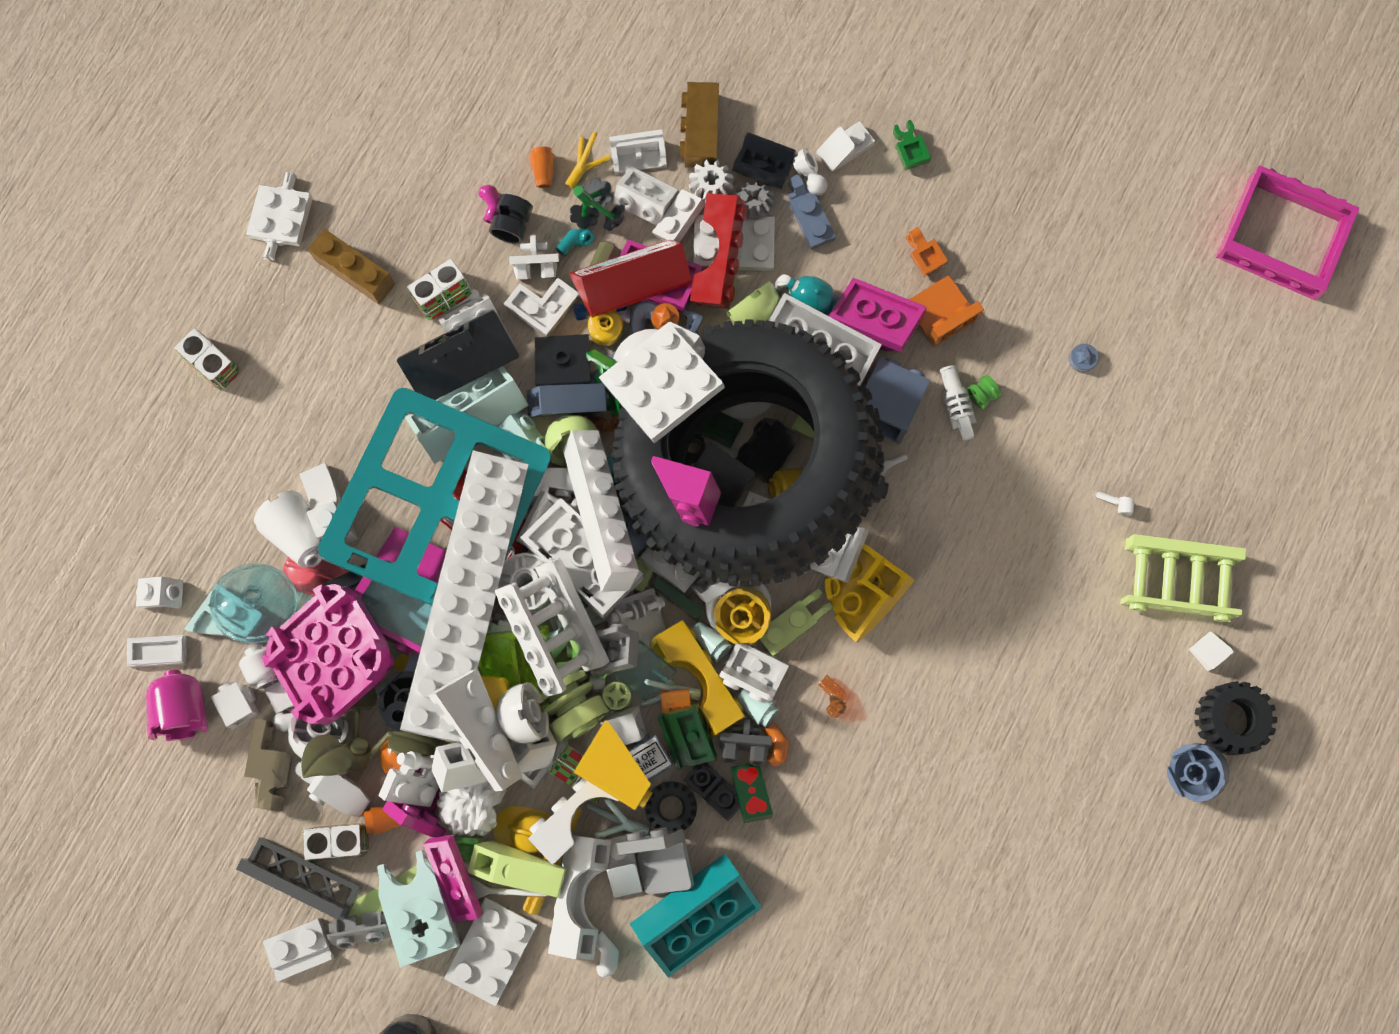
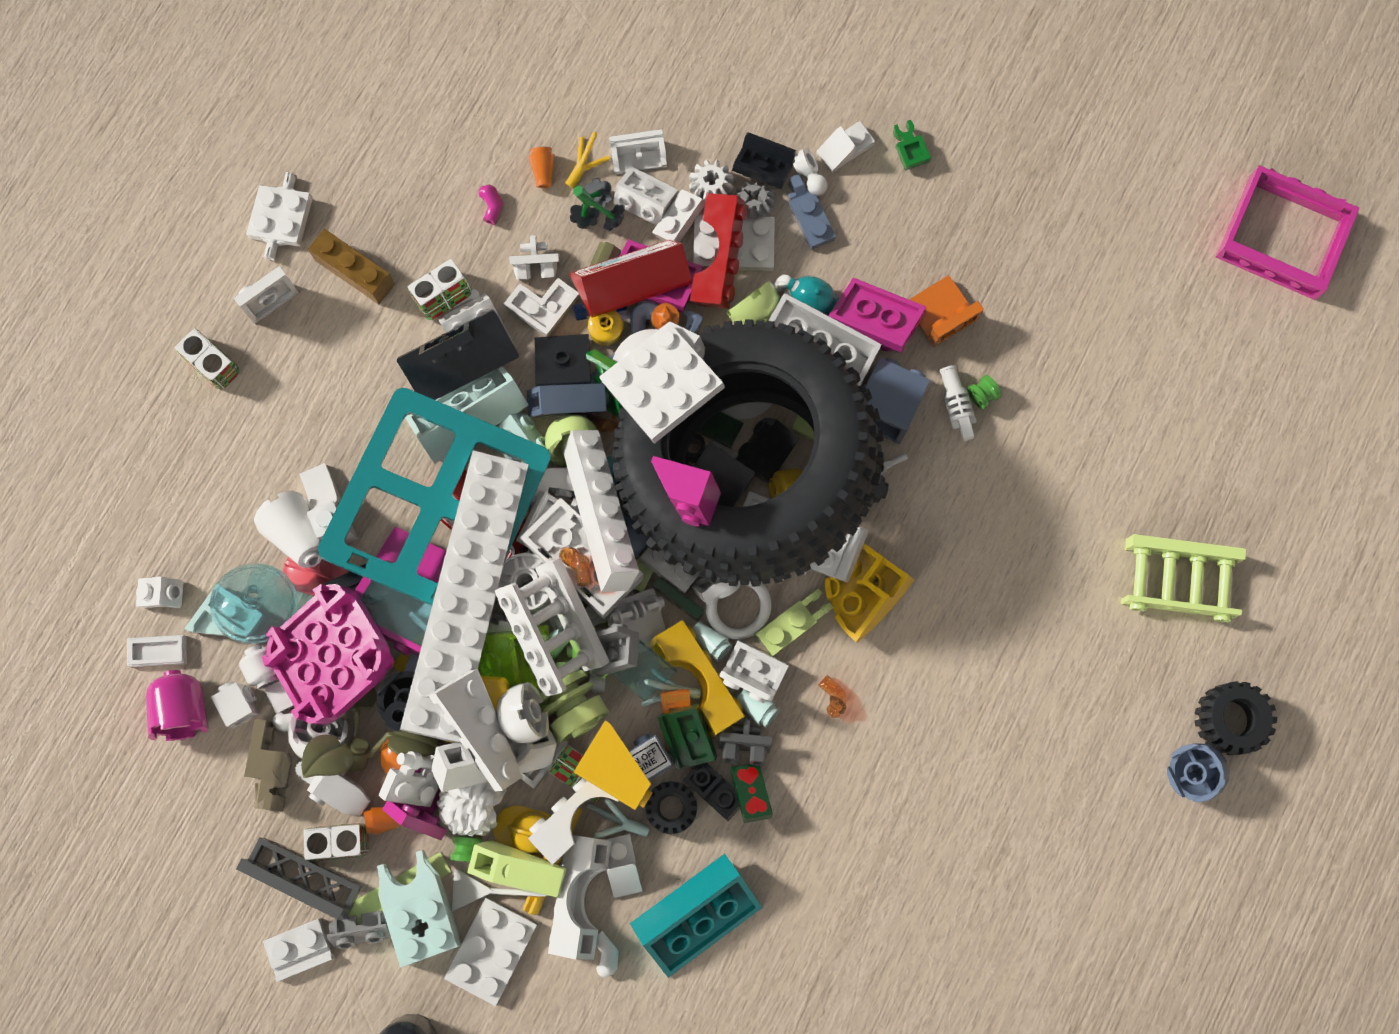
dark pink plate [423,835,483,922] -> none
black wheel [489,194,533,244] -> none
teal arm [555,229,595,257] -> none
white brick [600,706,648,745] -> none
yellowish green wheel [602,681,632,712] -> none
light grey bracket [616,827,694,894] -> none
pearl gold brick [680,82,719,168] -> none
yellow cylinder [714,586,772,644] -> none
orange arm [763,722,789,767] -> none
orange plate [906,227,948,277] -> none
sand blue tile [1069,344,1098,372] -> none
white hand [1096,491,1135,516] -> none
white slope [1189,631,1234,671] -> none
none -> white plate [234,266,299,324]
none -> clear orange arm [559,547,591,586]

